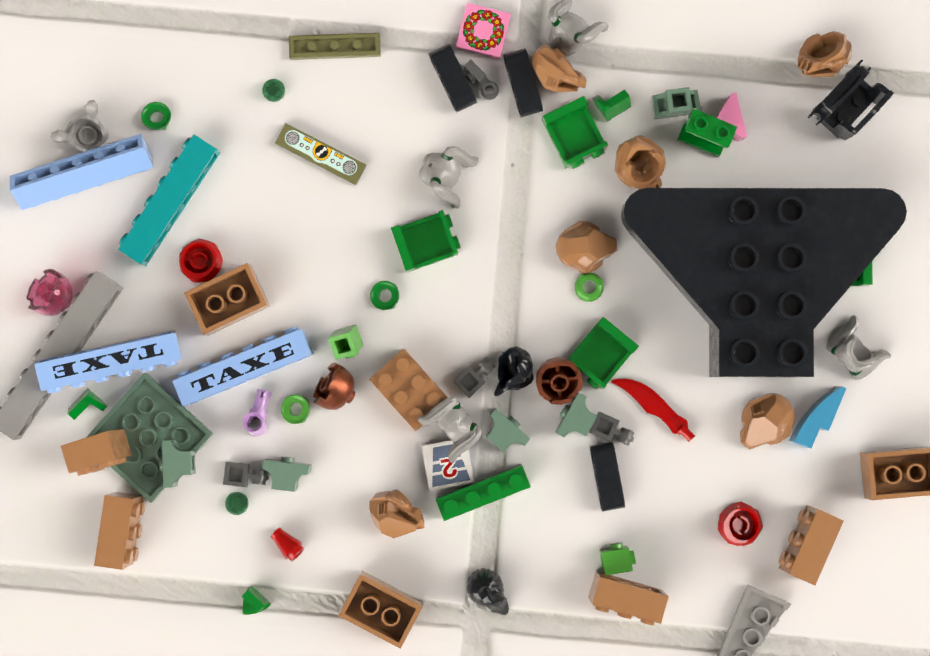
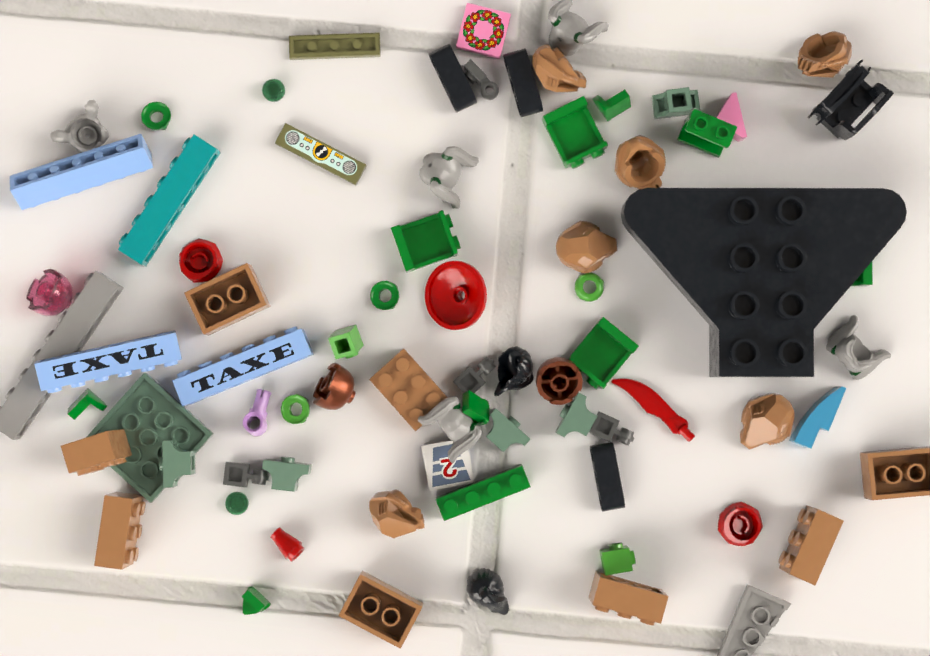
none -> red dish [425,261,487,330]
none -> green tile [462,390,490,426]

